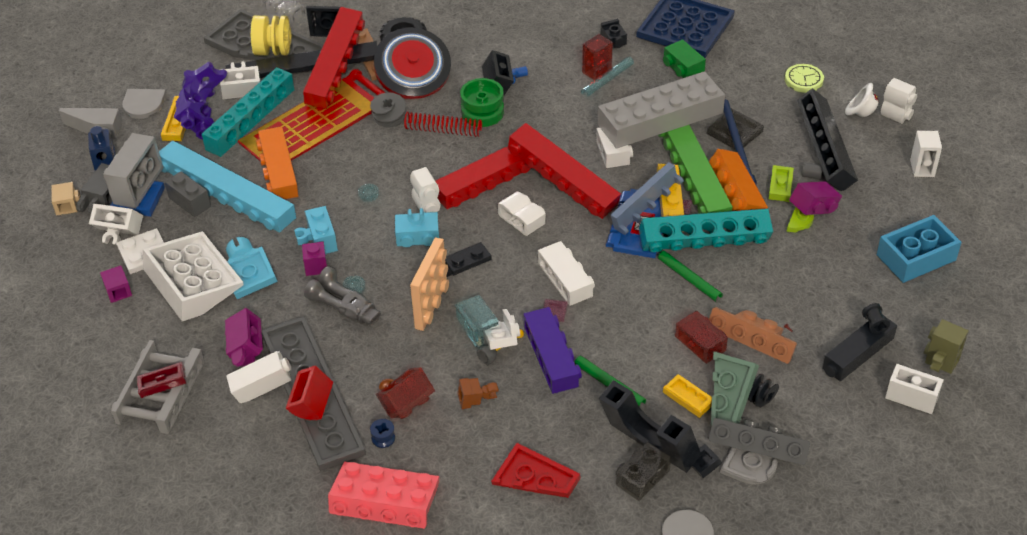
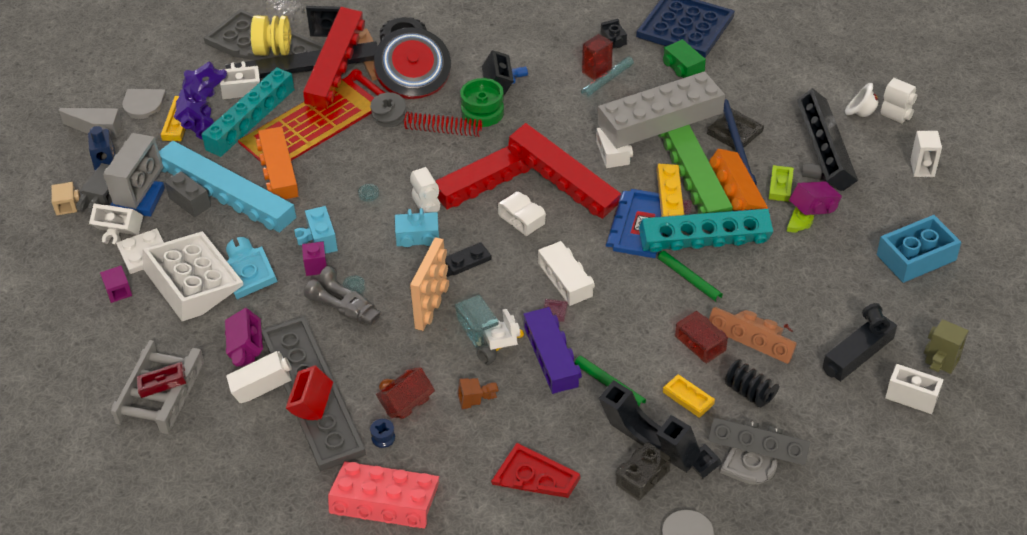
sand blue hinge [611,162,684,235] -> none
sand green wing [711,352,759,425] -> none
yellowish green tile [785,64,824,93] -> none

